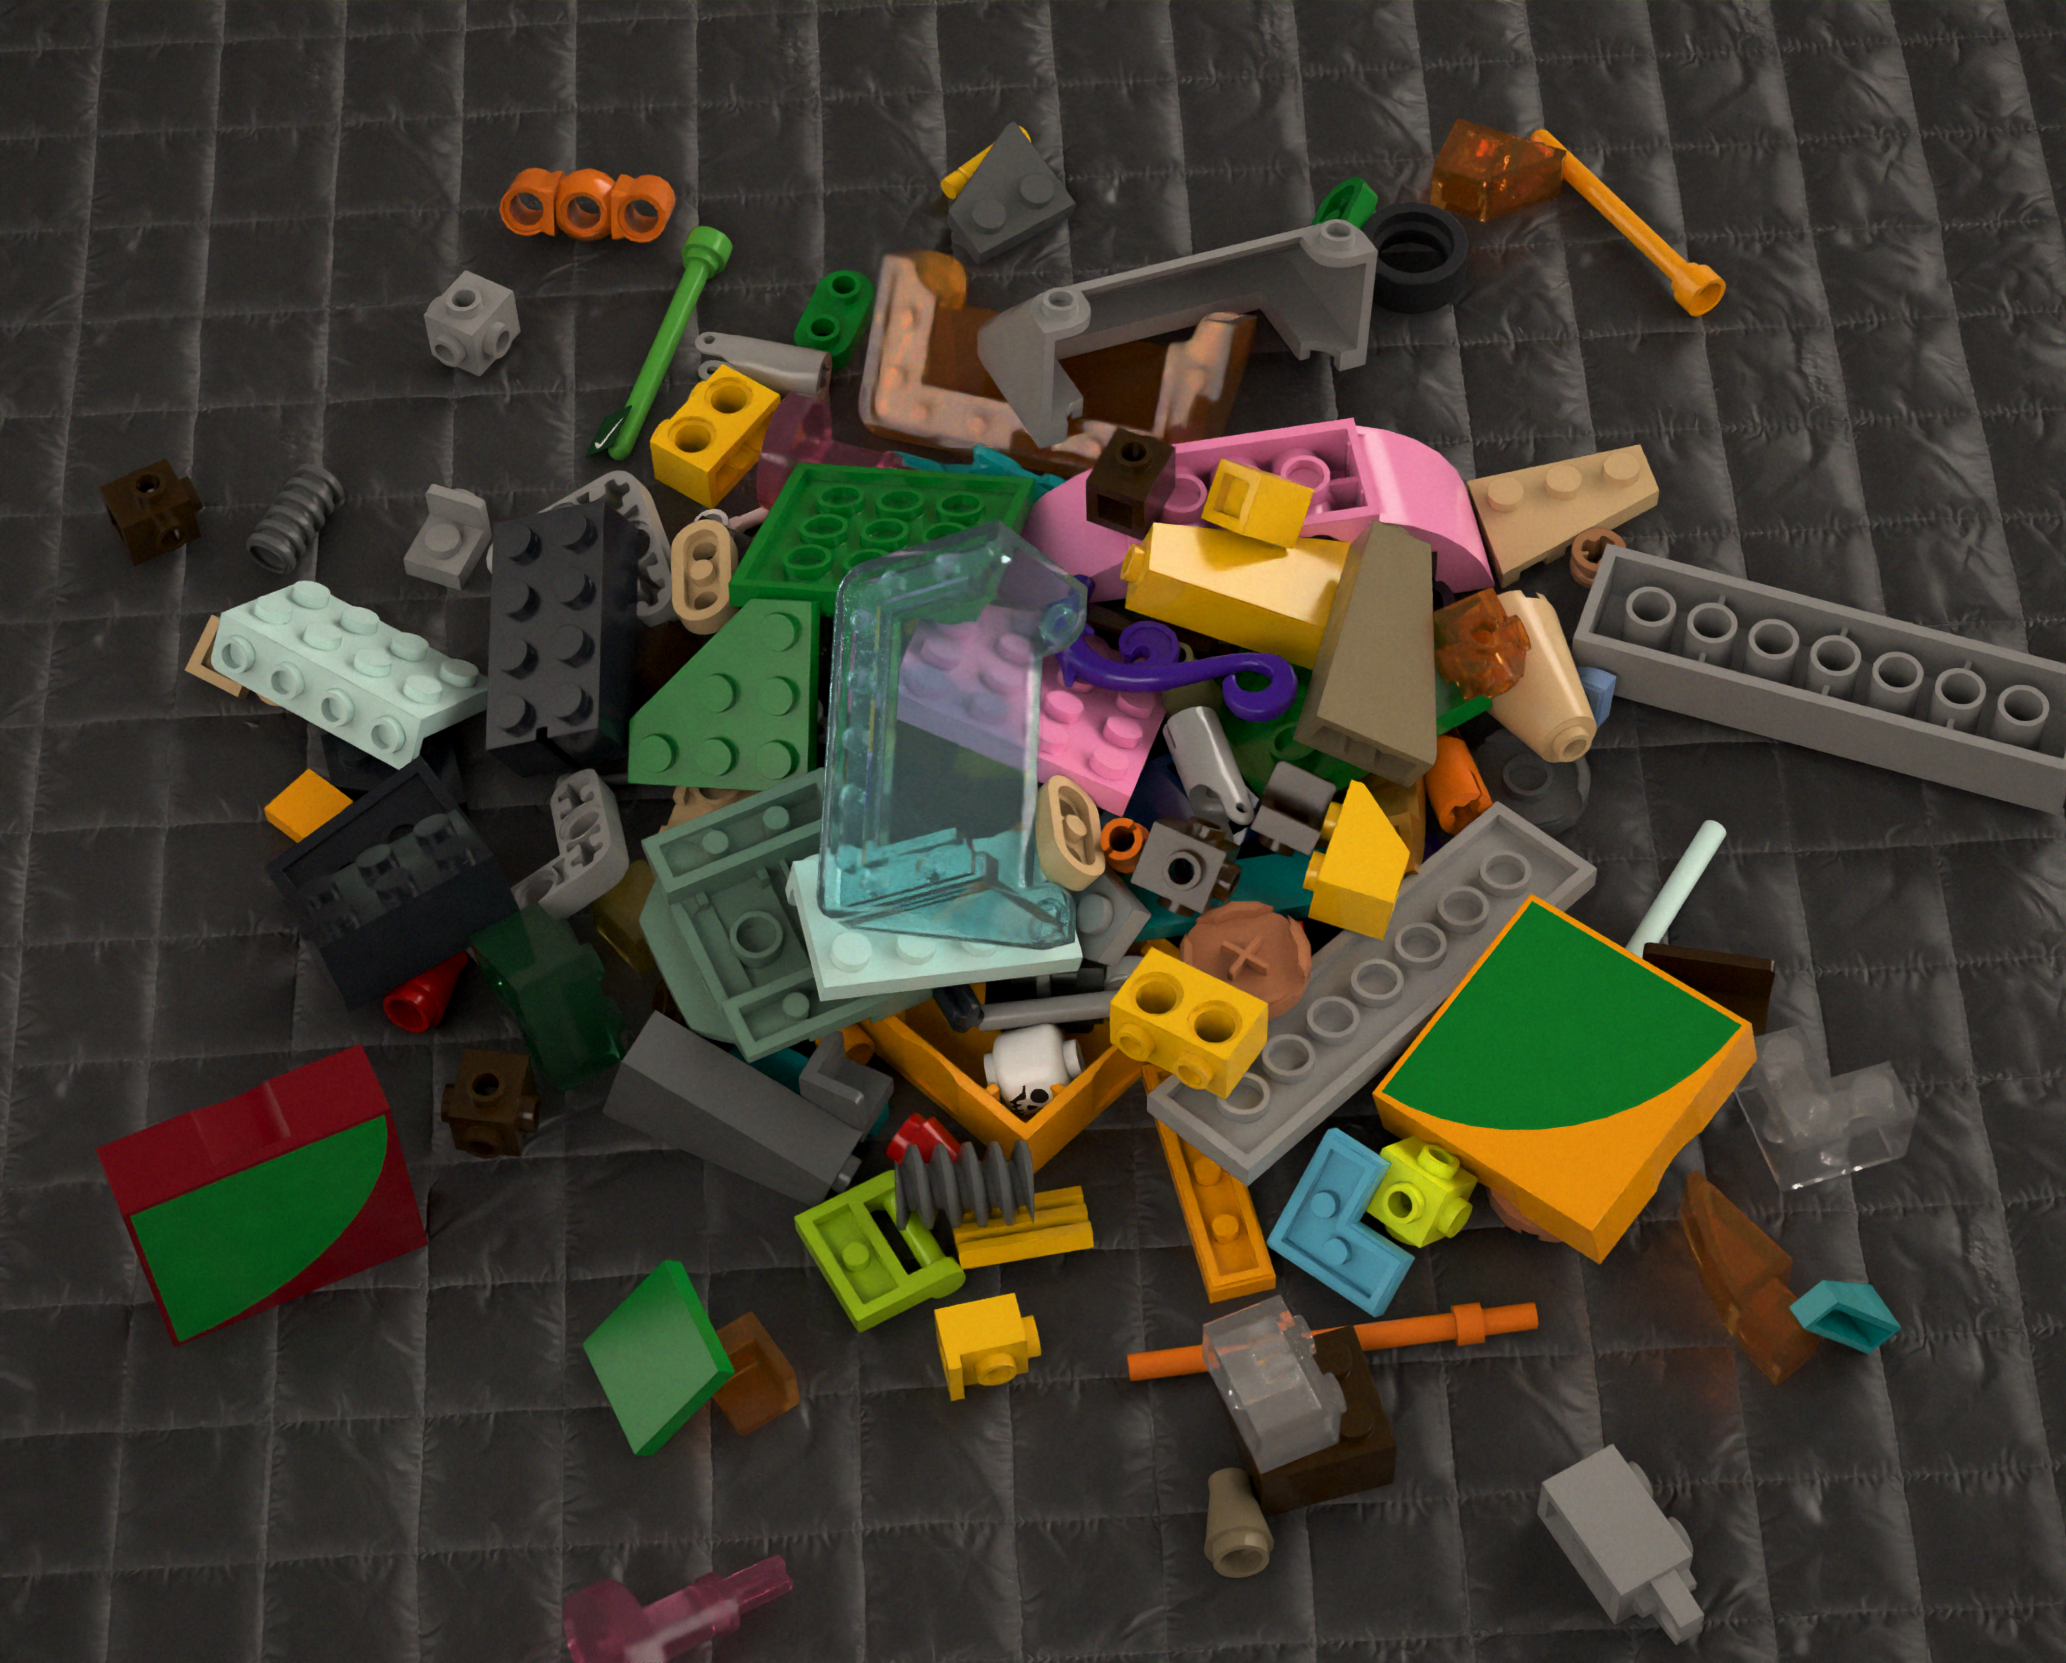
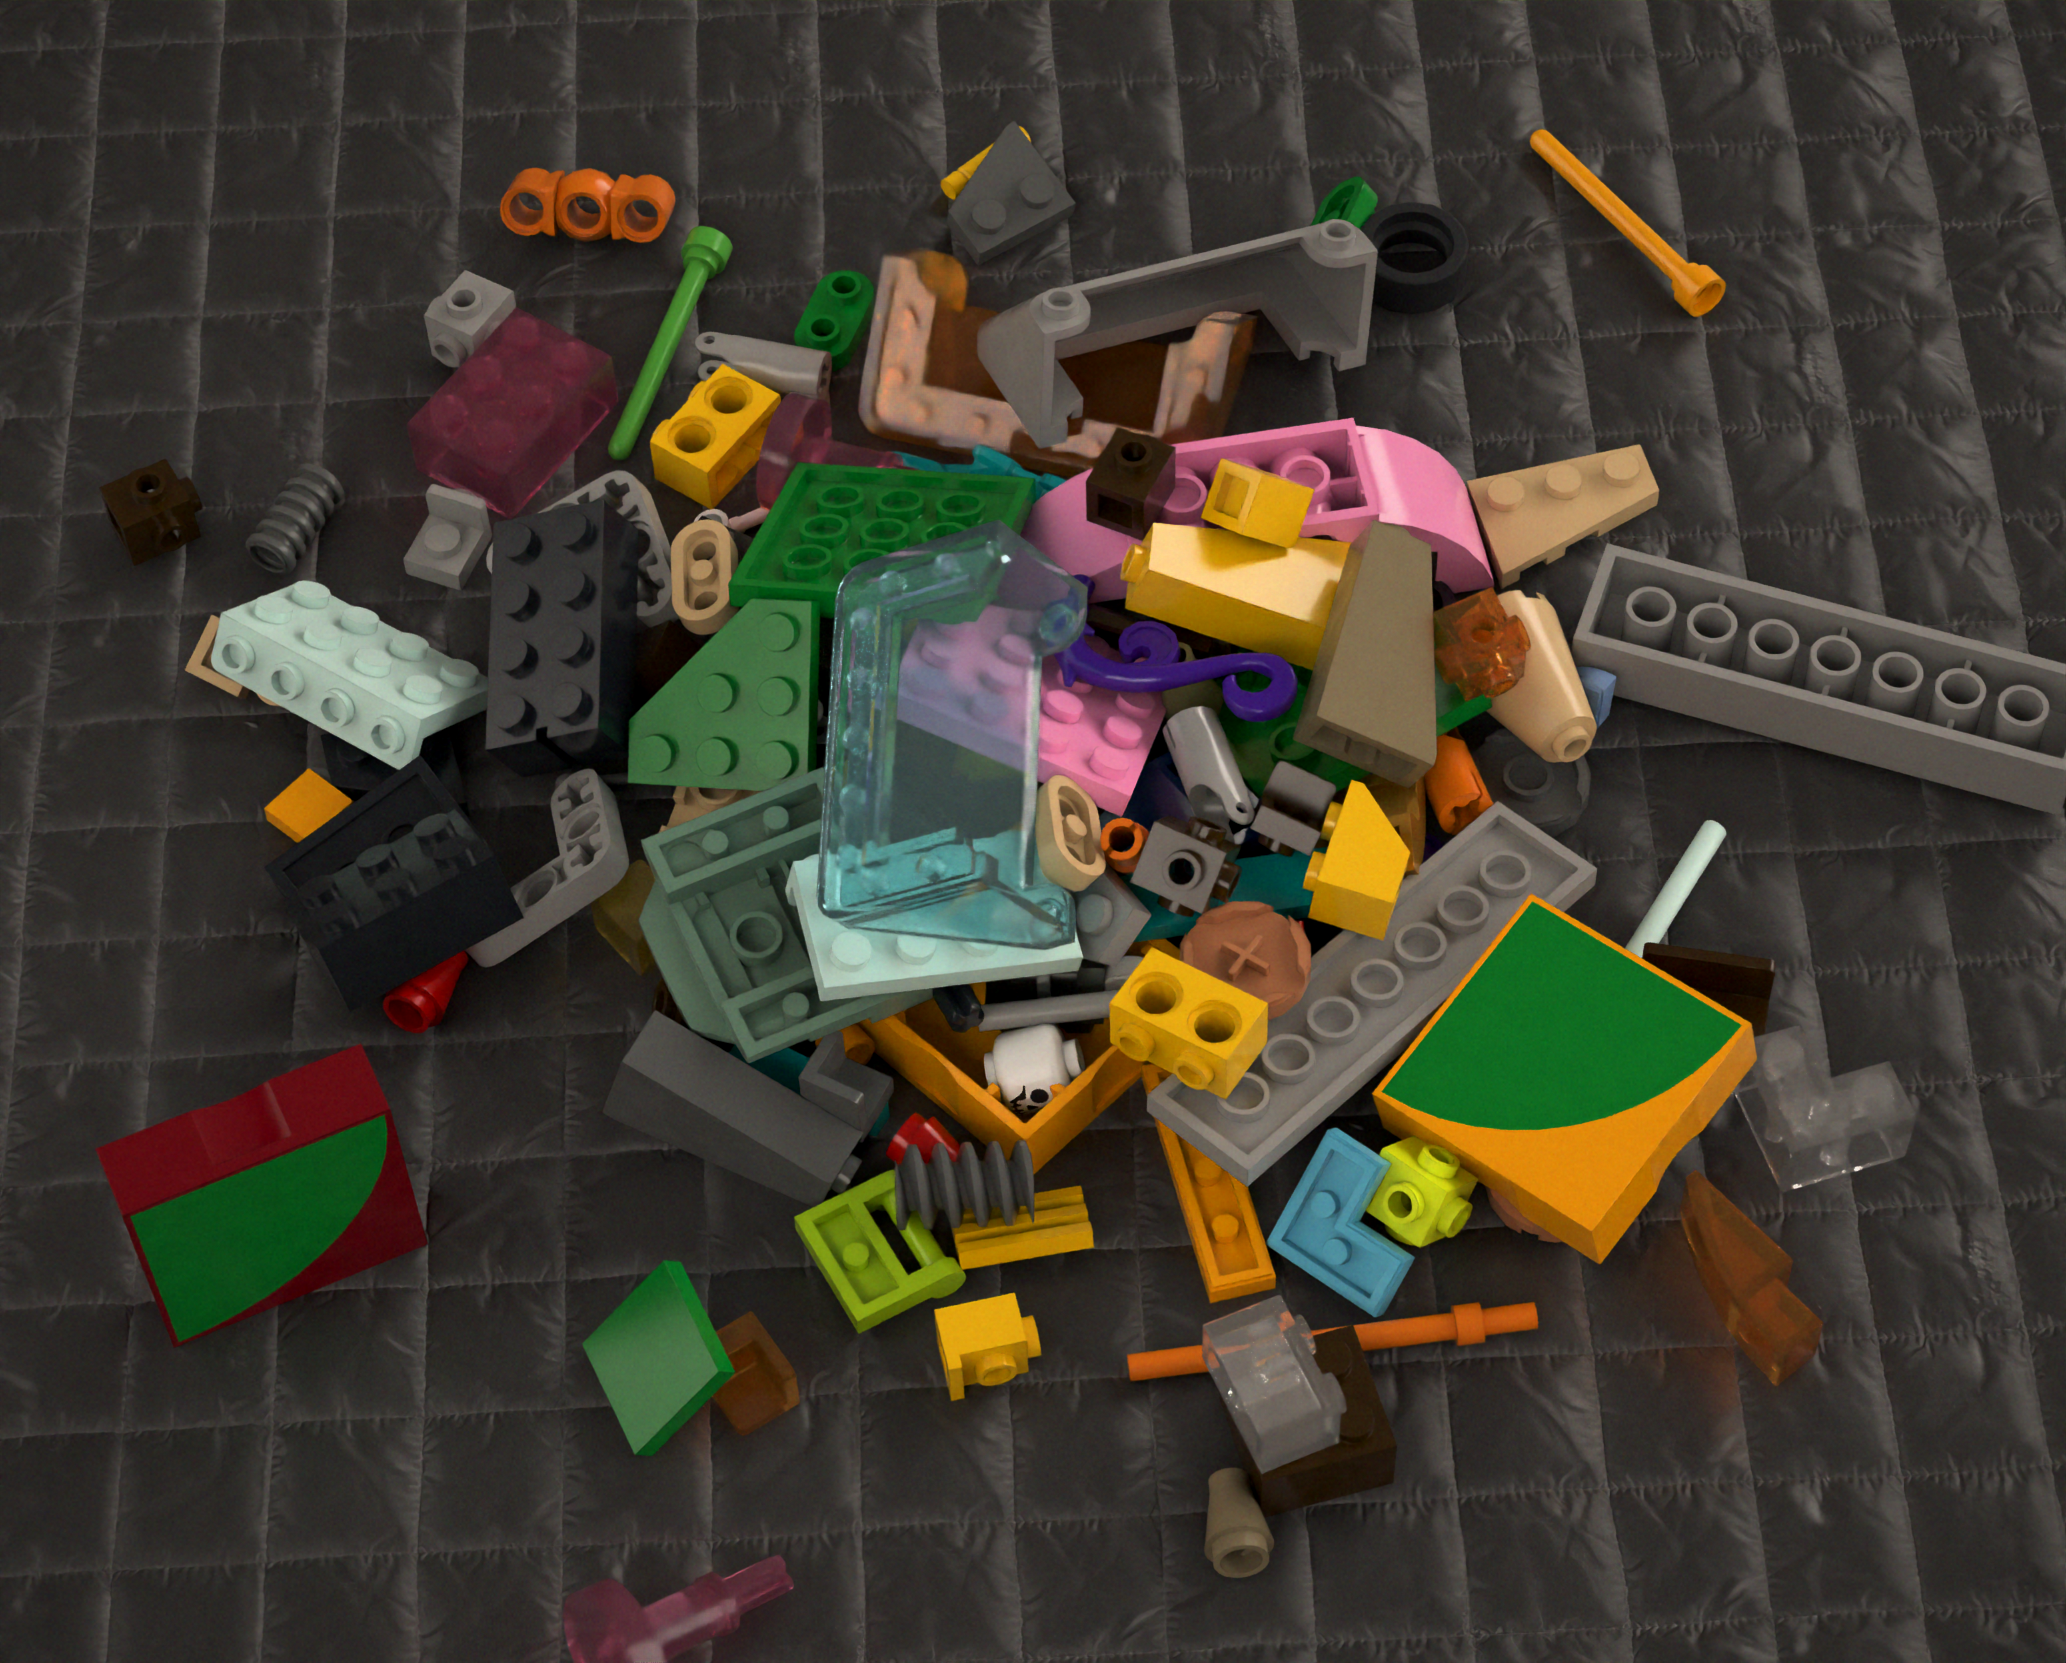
dark brown brick [441,1048,542,1159] -> none
clear green brick [468,901,627,1095] -> none
dark green sticker [585,405,632,457] -> none
clear orange slope [1430,118,1566,222] -> none
light grey hinge [1537,1444,1704,1645] -> none
medium nougat bush [1569,528,1626,589] -> none
teal piece [1789,1280,1902,1354] -> none
none -> clear pink brick [407,307,619,519]

